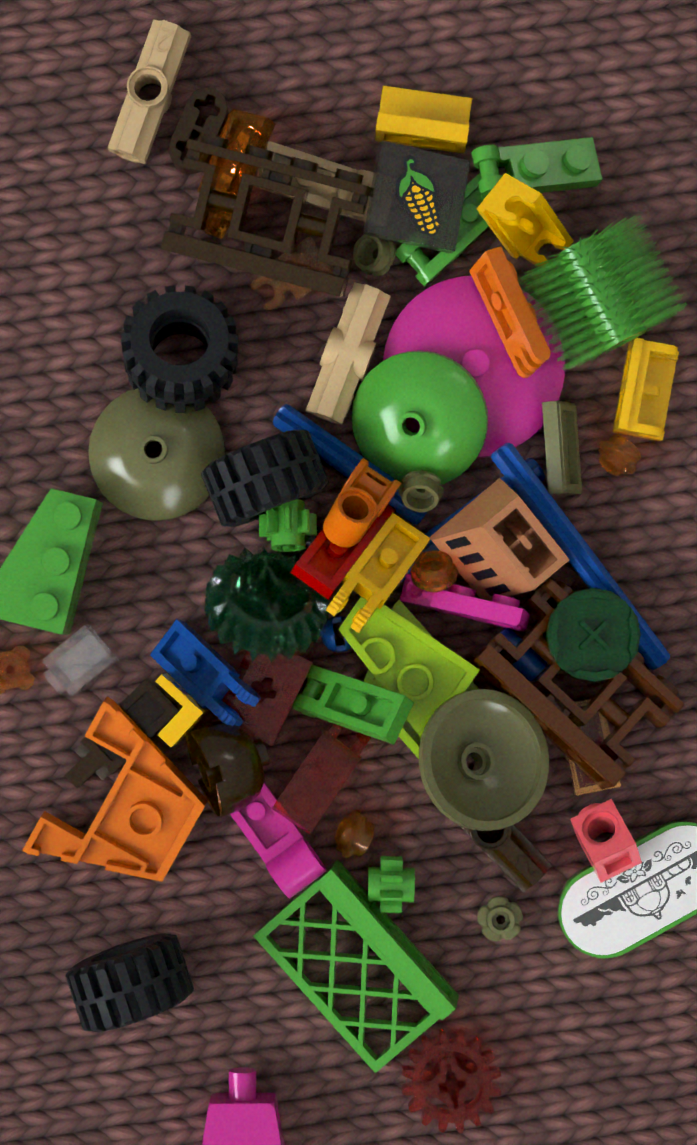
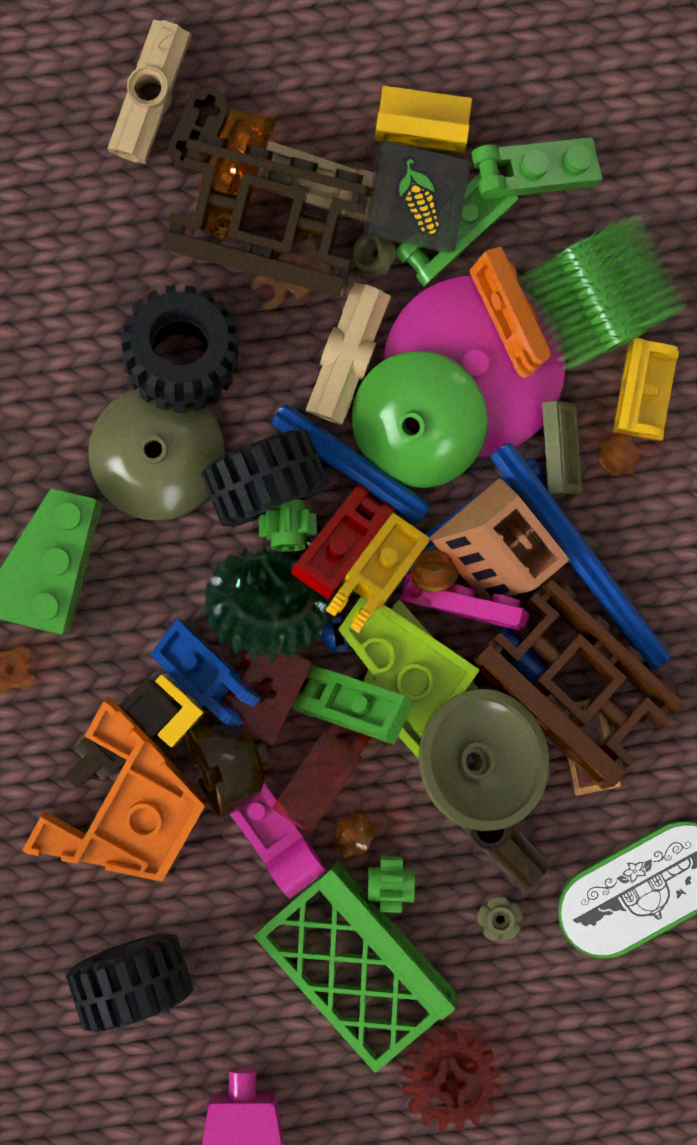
clear brick [42,625,119,696] -> none
orange piece [323,458,402,548] -> none
olive plate [398,470,444,512] -> none
yellow hinge [476,173,574,267] -> none
dark green tile [546,588,641,682] -> none
coral brick [570,799,642,883] -> none

